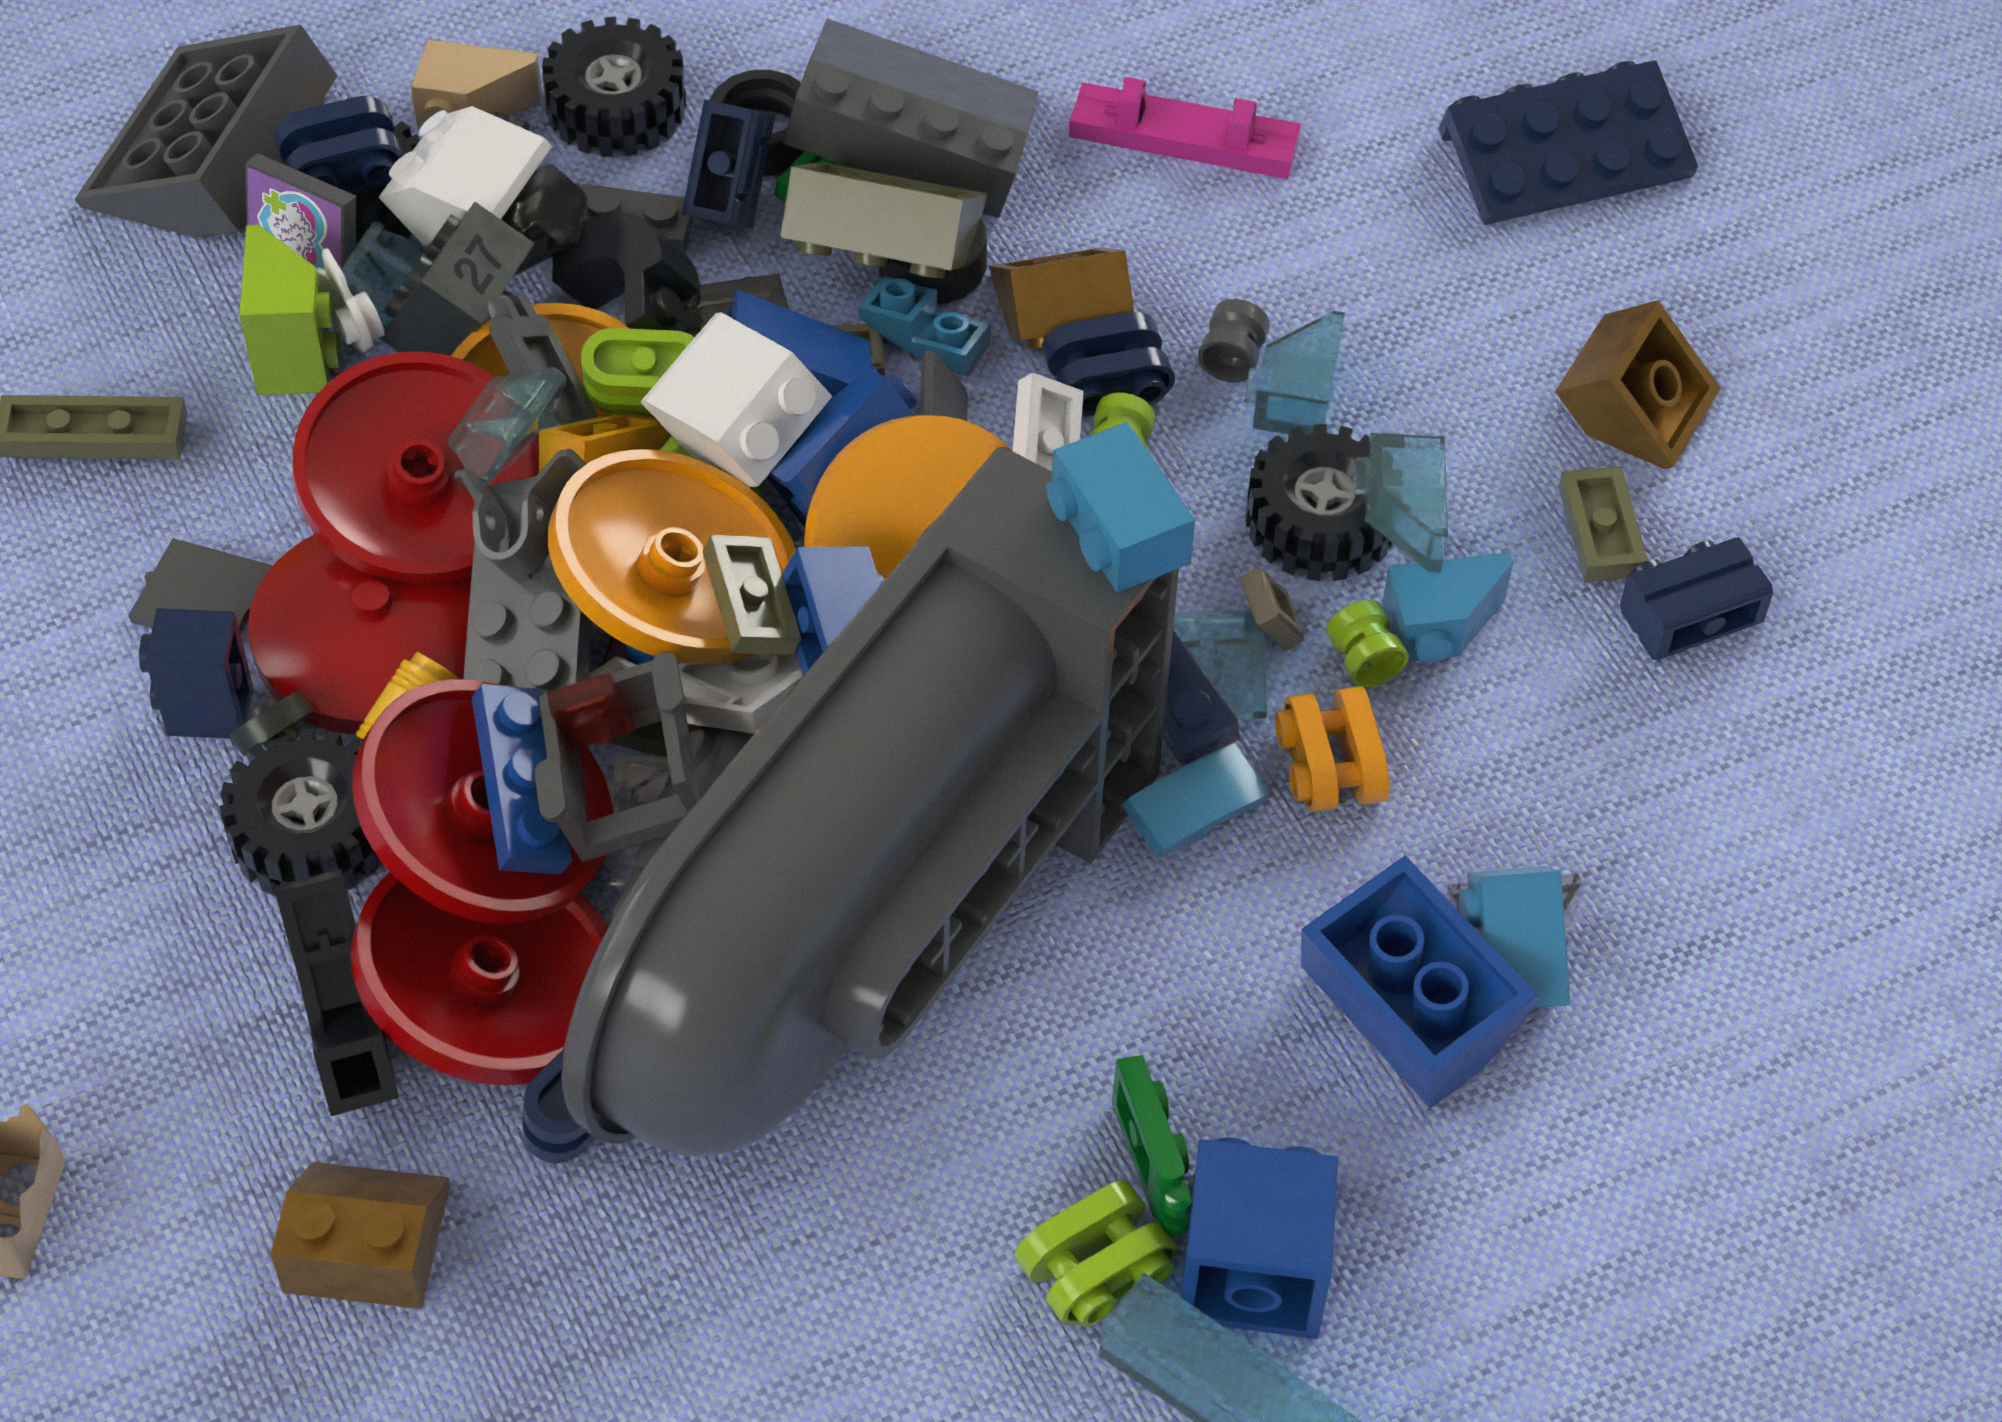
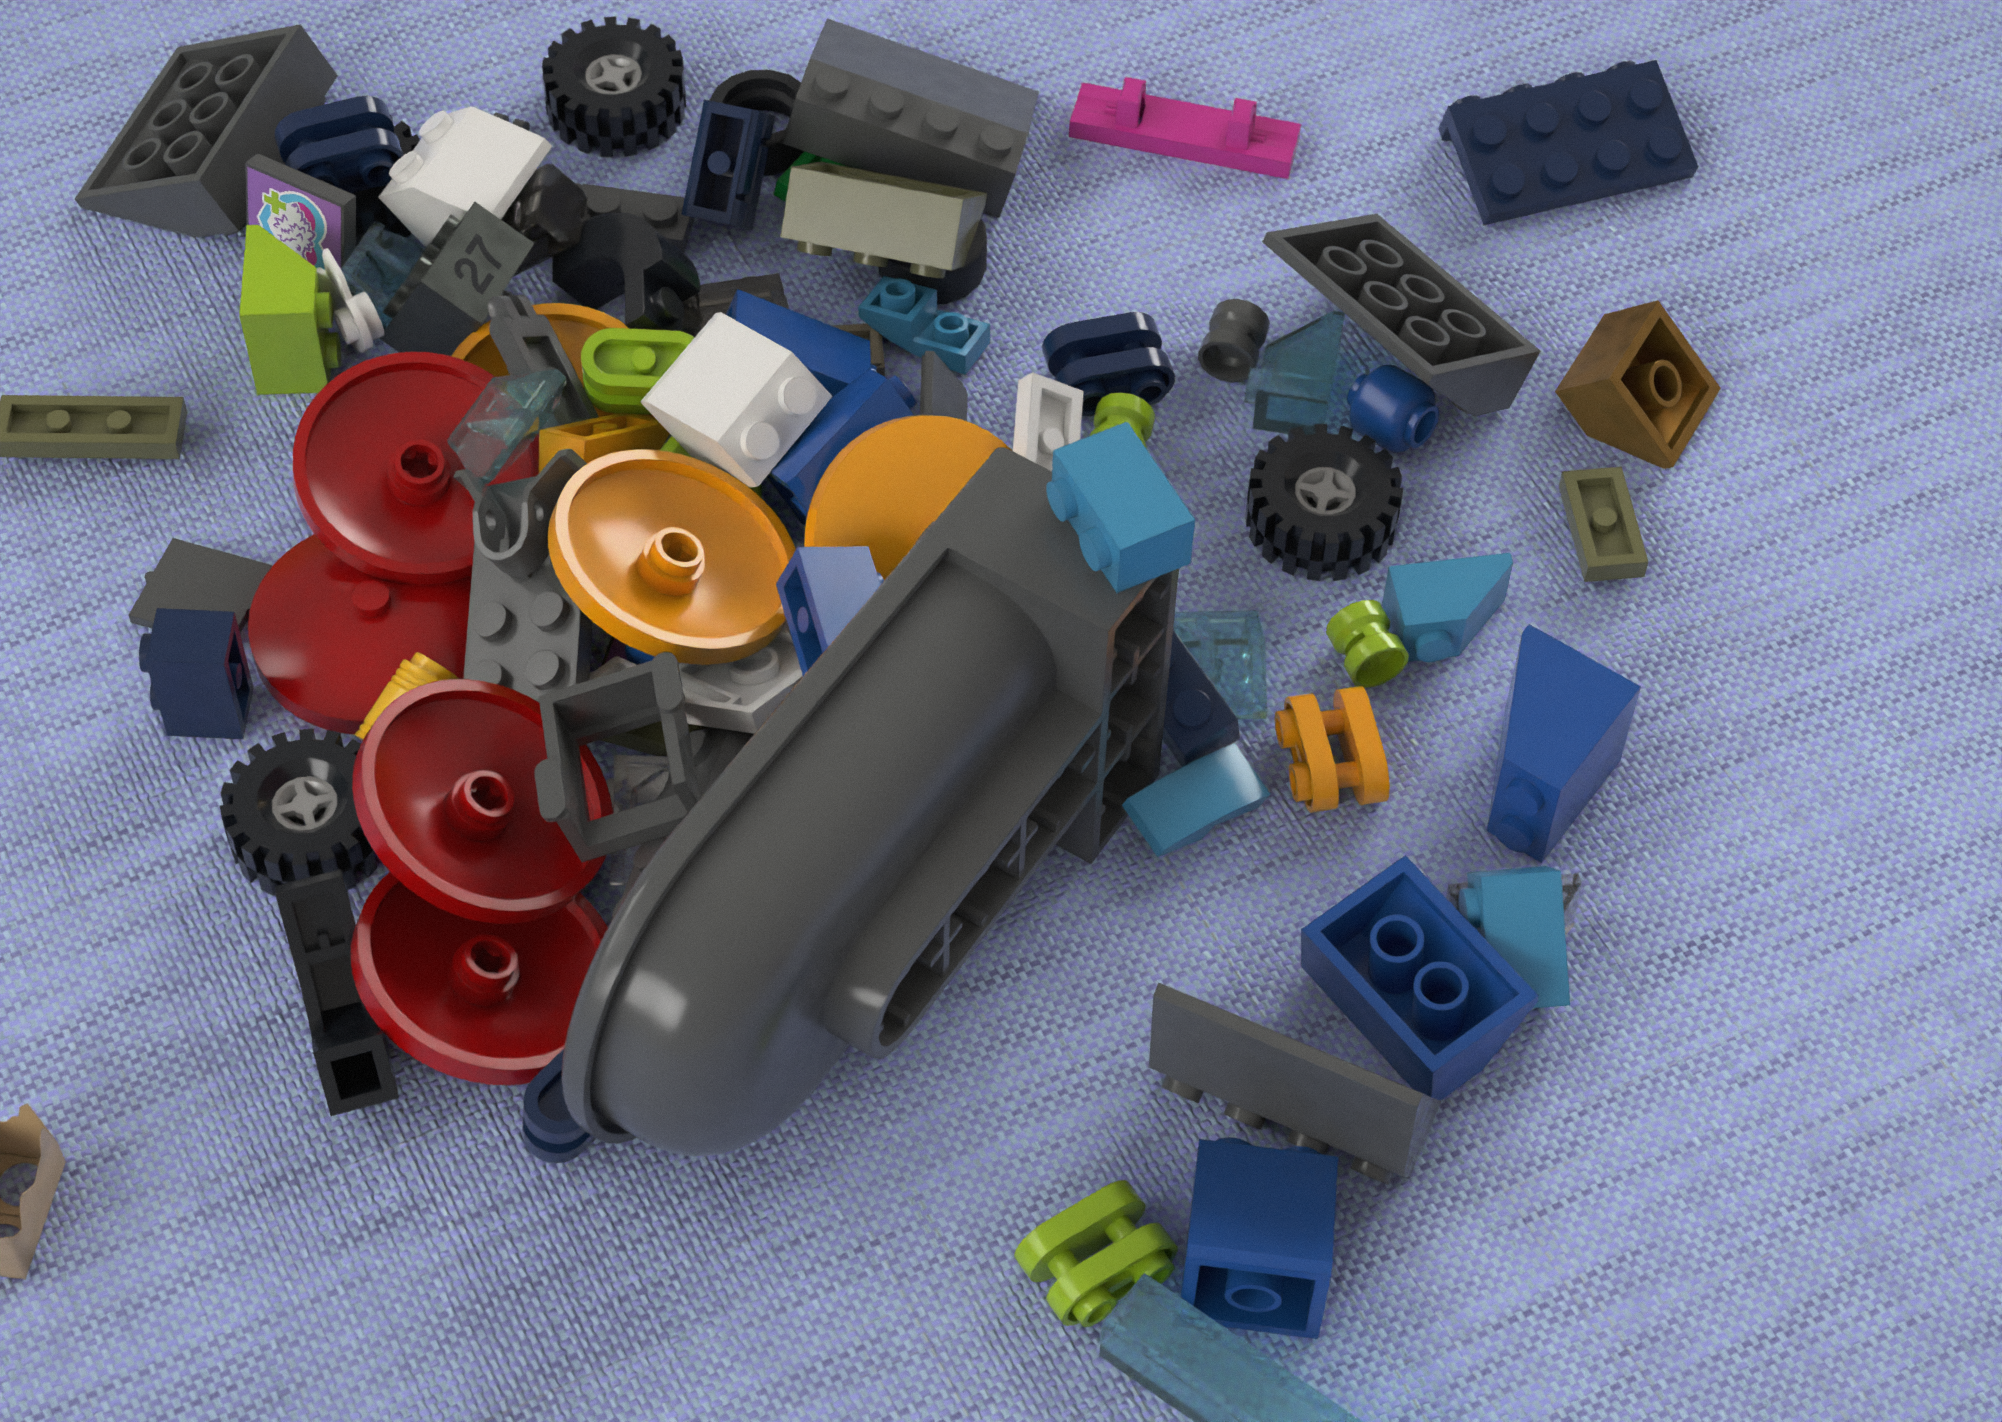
pearl dark grey wheel [229,689,315,757] -> none
pearl gold slope [270,1162,450,1309] -> none
tan slope [411,39,542,128] -> none
blue plate [471,684,572,874] -> none
clear red plate [547,672,635,750] -> none
olive plate [702,535,802,655] -> none
pearl gold slope [989,247,1134,349] -> none
green hinge [1112,1055,1192,1236] -> none
dark tan tile [1239,567,1304,651] -> none
clear light blue slope [1353,433,1448,573] -> none
dark blue brick [1620,537,1773,660] -> none
none -> dark grey slope [1149,983,1441,1185]
none -> dark grey slope [1262,214,1541,417]
none -> blue head [1347,364,1439,453]
none -> blue slope [1487,624,1641,863]

